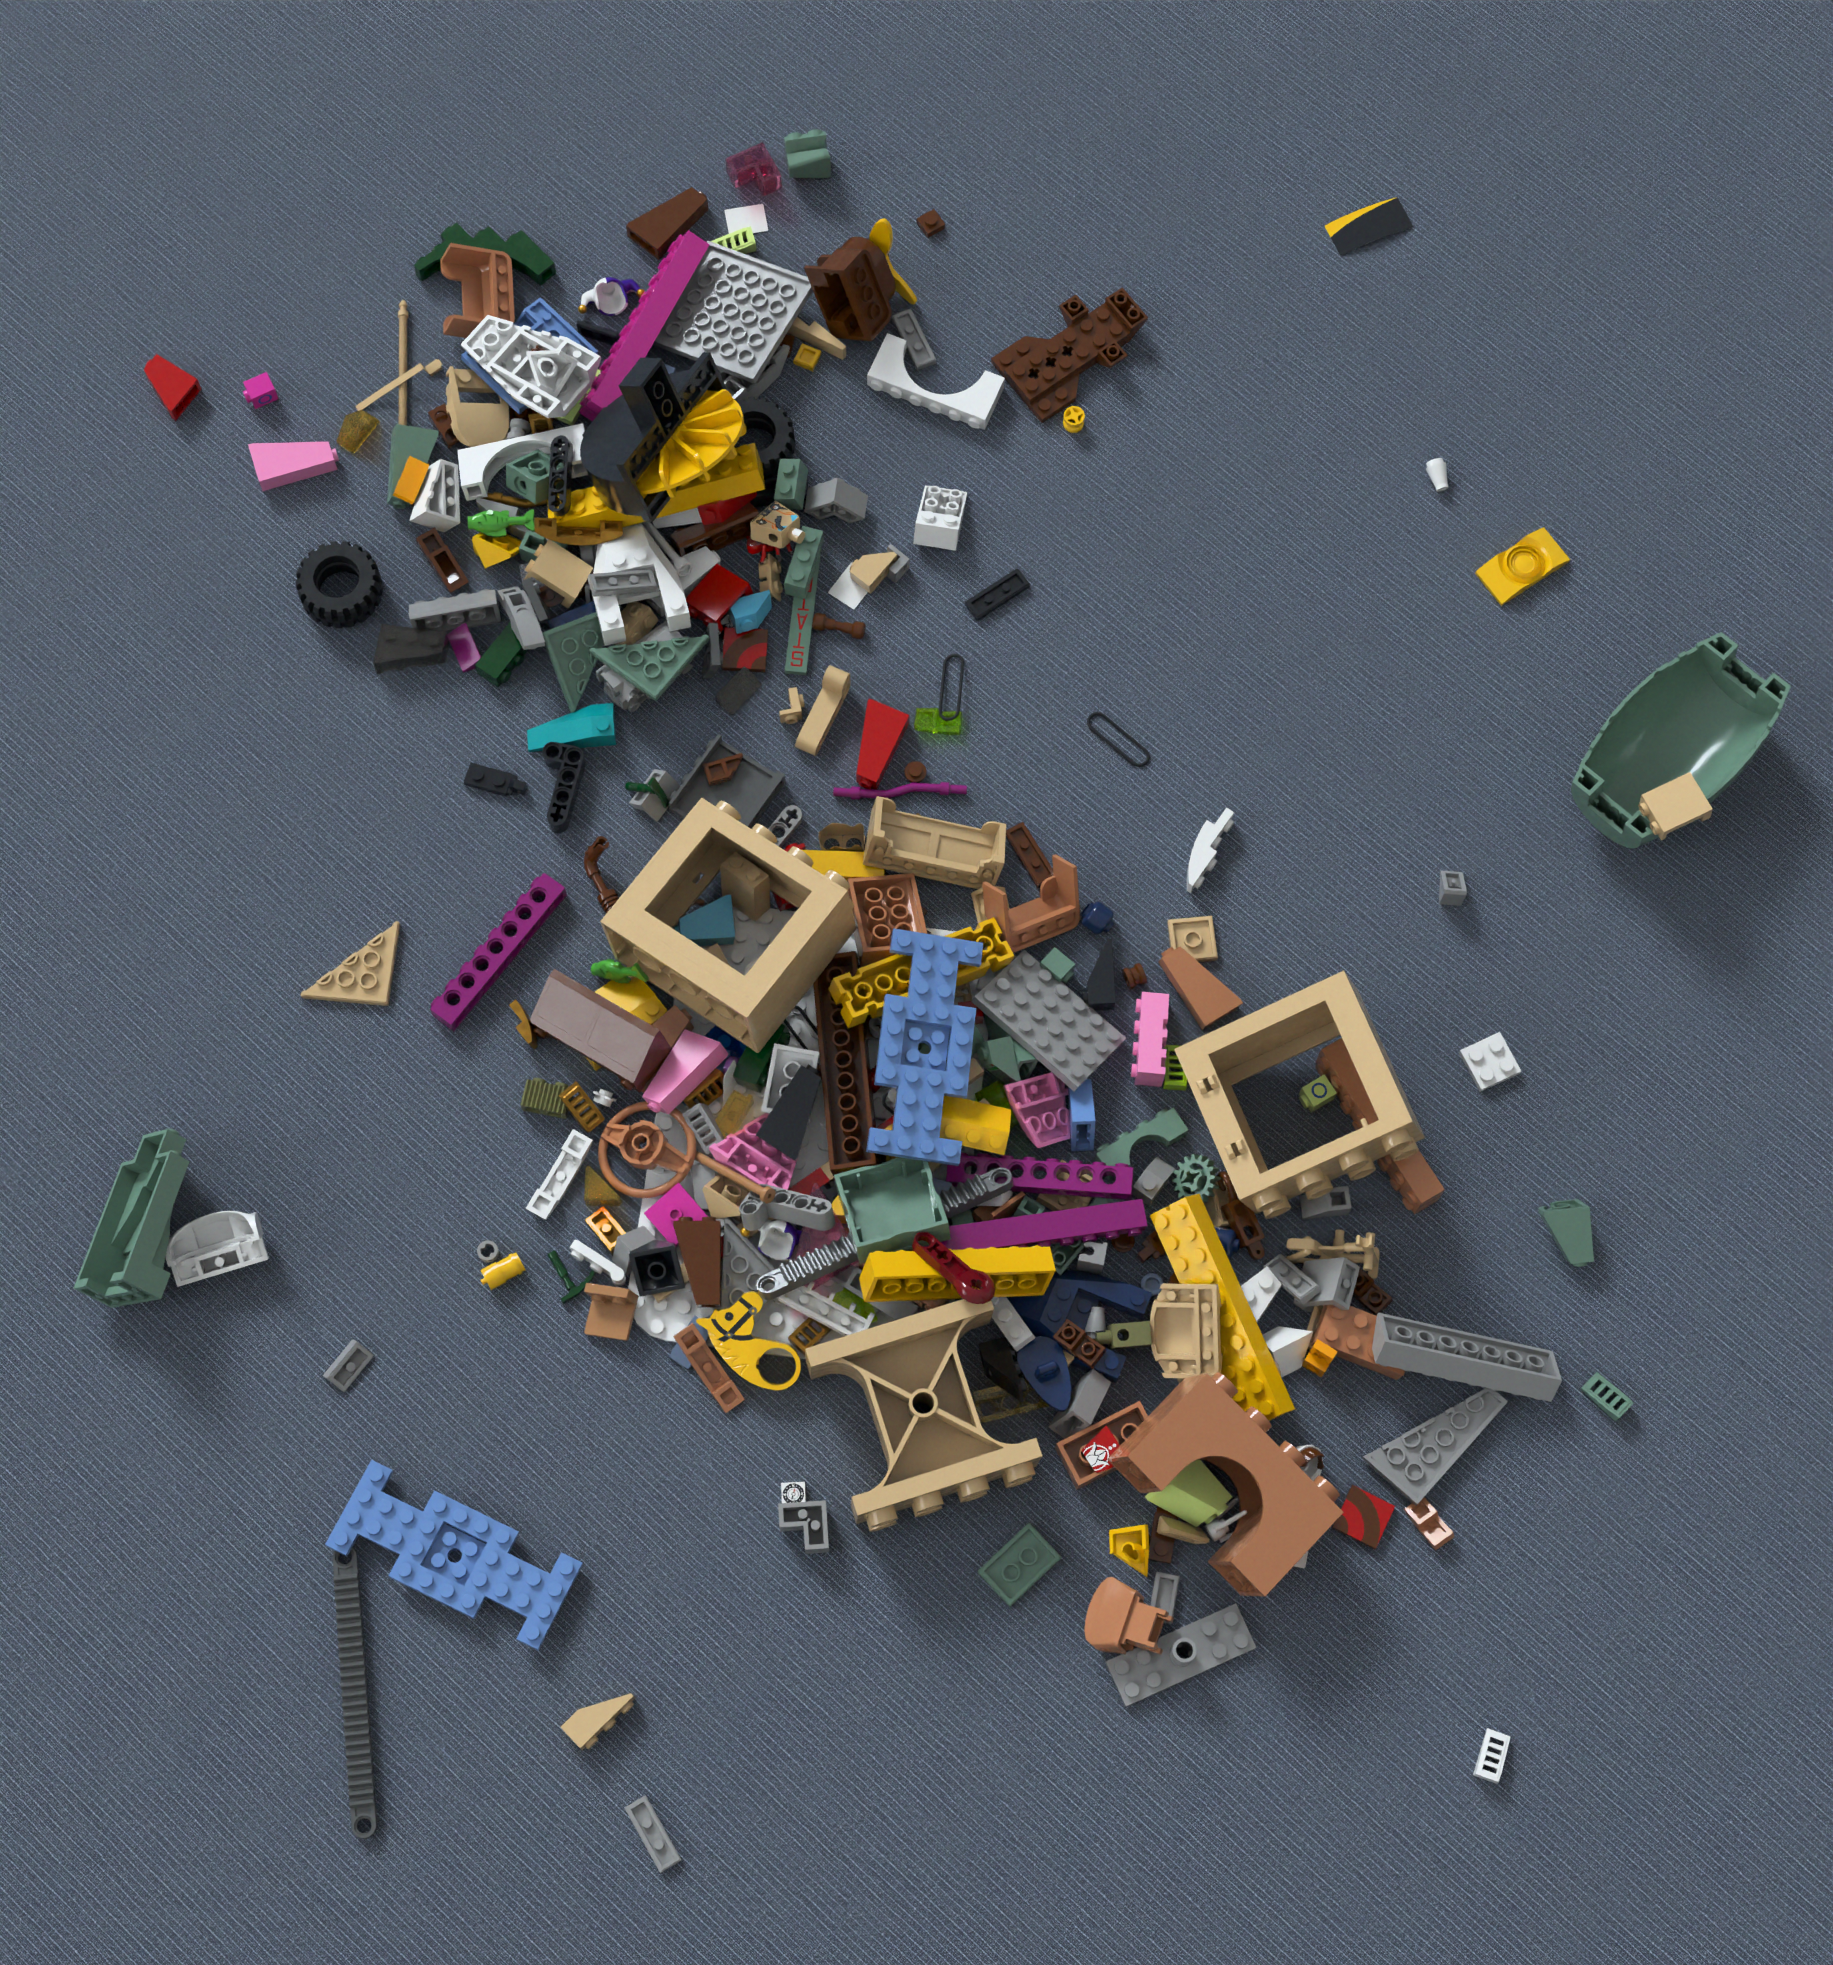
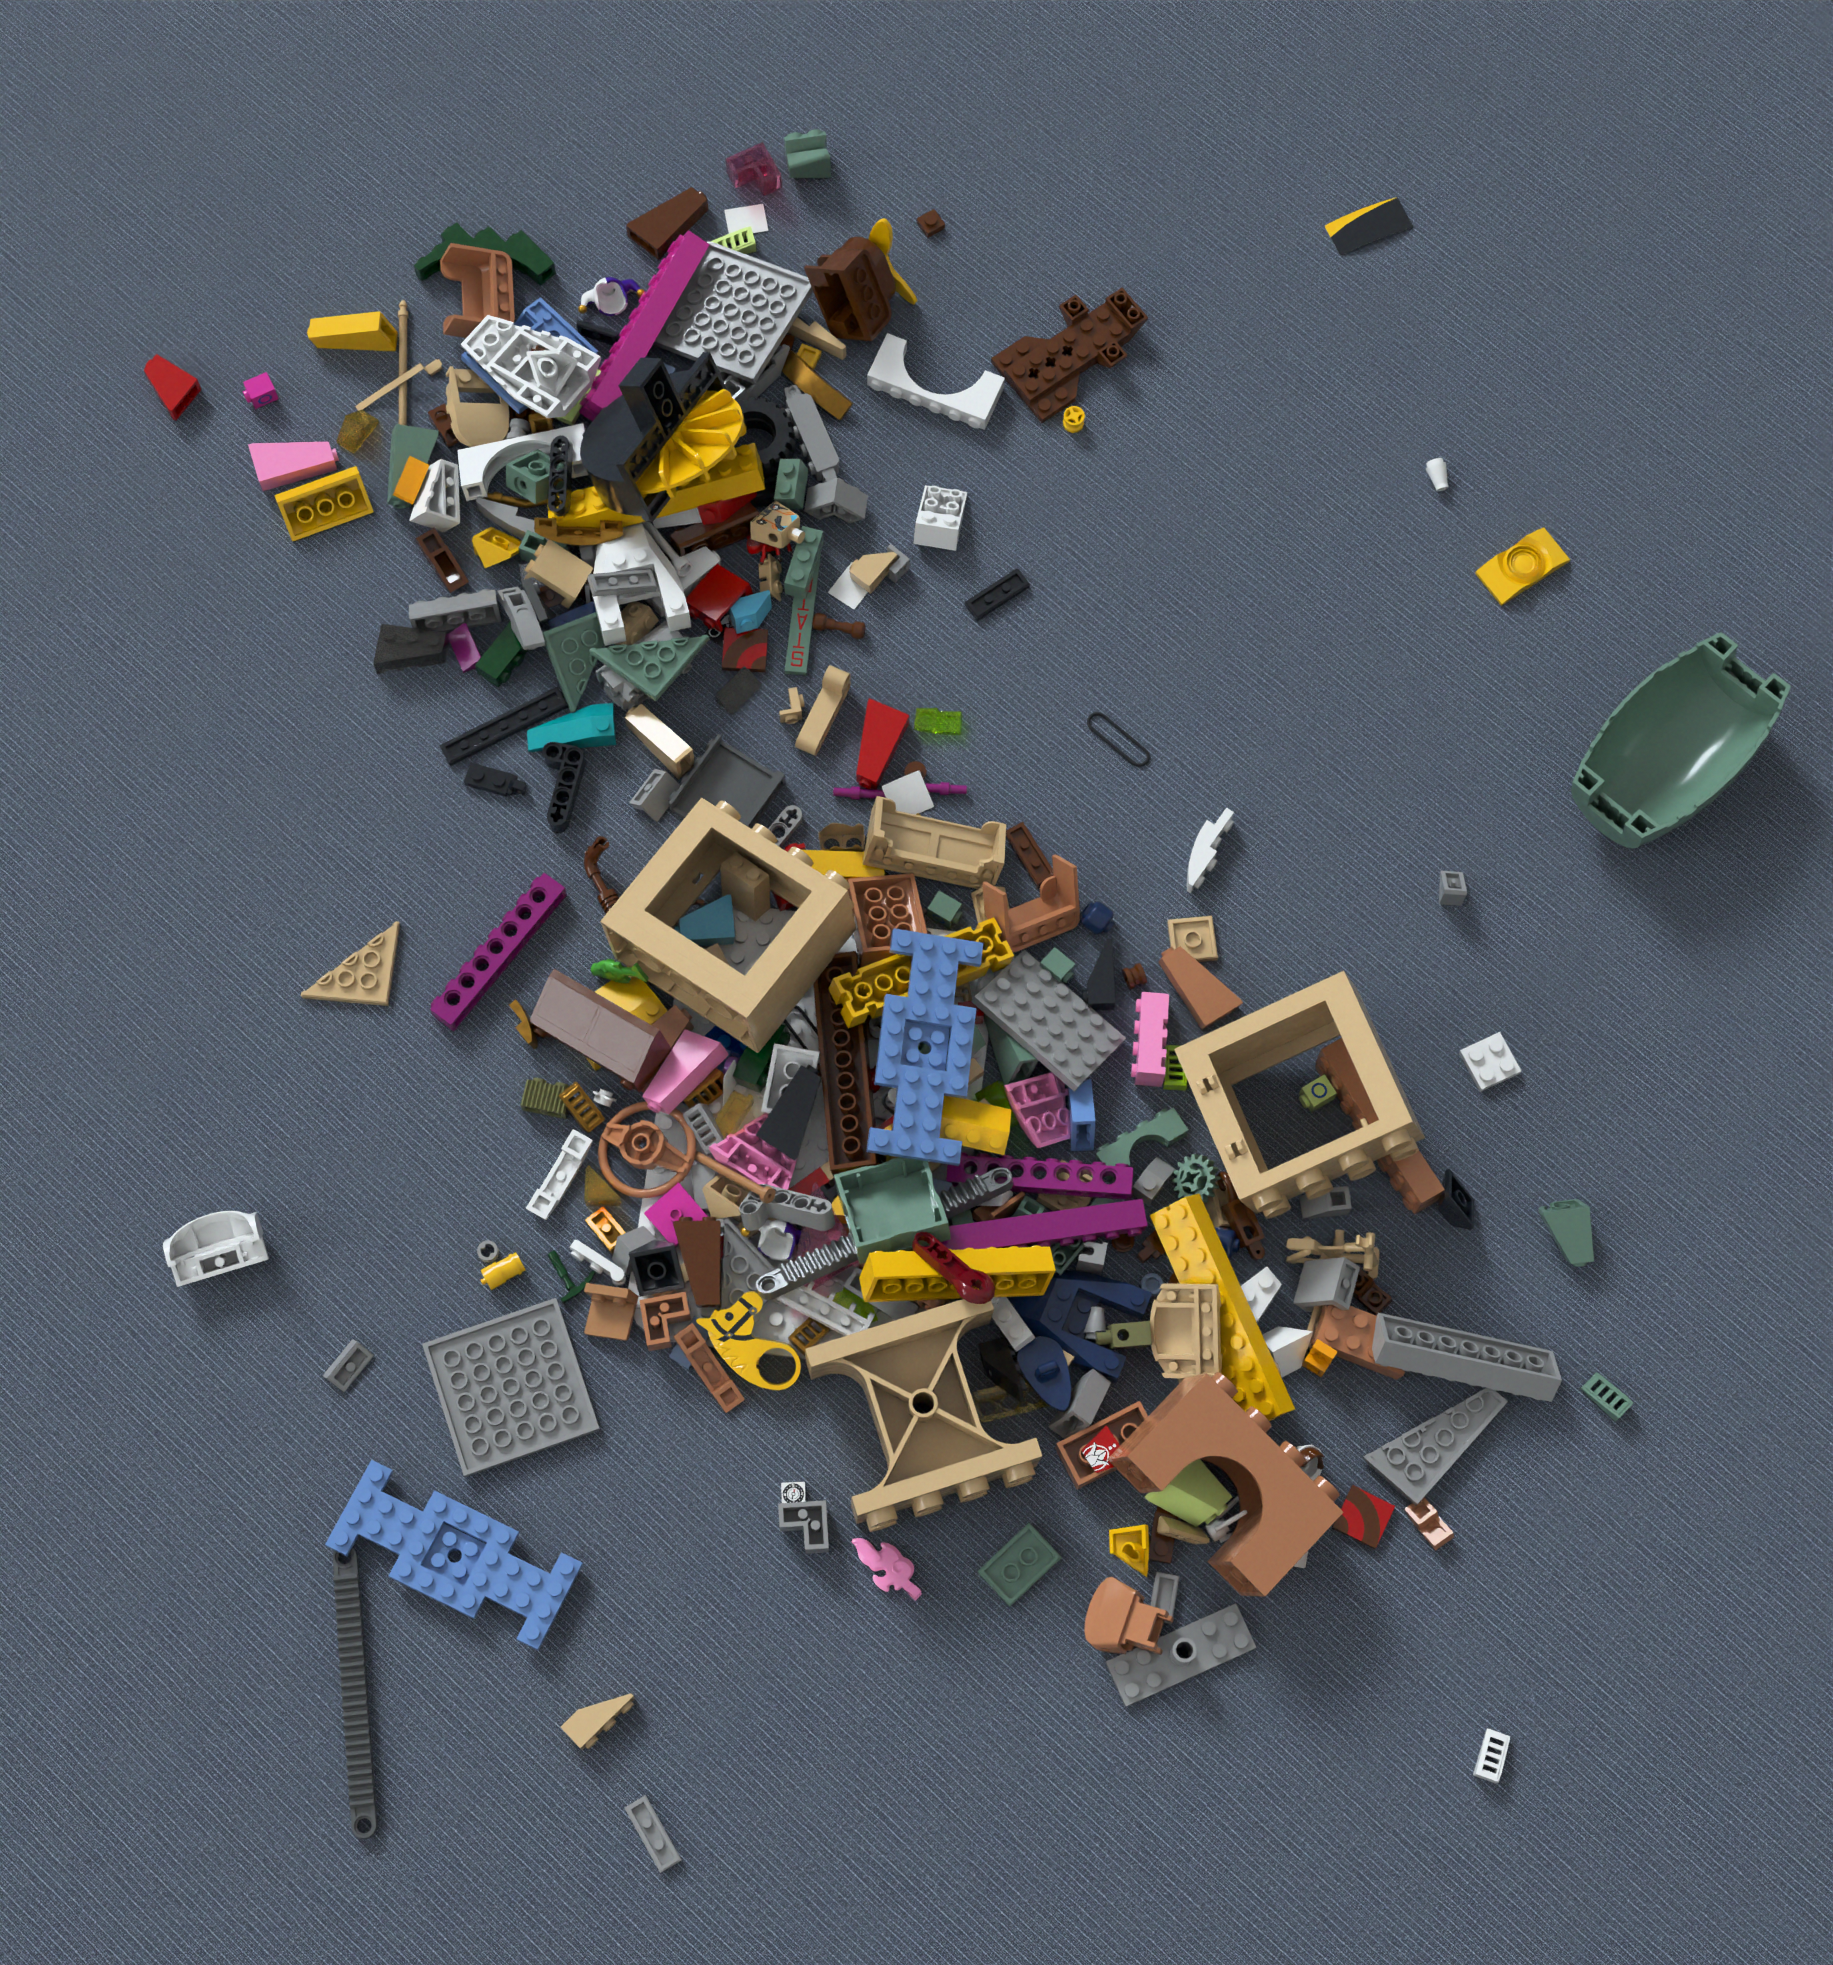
sand green panel [73,1128,190,1308] -> none
black tyre [296,541,383,628] -> none
bright green animal [468,509,535,538] -> none
dark green piece [625,777,669,808] -> none
dark grey plate [702,623,723,679] -> none
reddish brown tile [703,753,743,787] -> none
light grey tile [891,308,936,371] -> none
black piece [938,654,964,721] -> none
sand green slope [976,1036,1021,1084] -> none
reddish brown slope [1053,1319,1106,1369] -> none
light grey tile [1263,1253,1321,1305] -> none
tan panel [1638,772,1713,840] -> none
none -> yellow slope [274,466,374,542]
none -> yellow slope [307,311,398,351]
none -> light grey plate [422,1298,600,1477]
none -> black tile [439,687,568,766]
none -> tan slope [625,704,695,780]
none -> nougat brick [639,1292,691,1351]
none -> pearl gold slope [782,350,854,420]
none -> light grey hinge [784,385,840,483]
none -> bright pink piece [851,1538,922,1601]
none -> white sticker [882,771,934,815]
none -> sand green brick [927,891,963,929]
none -> black slope [1438,1168,1474,1230]

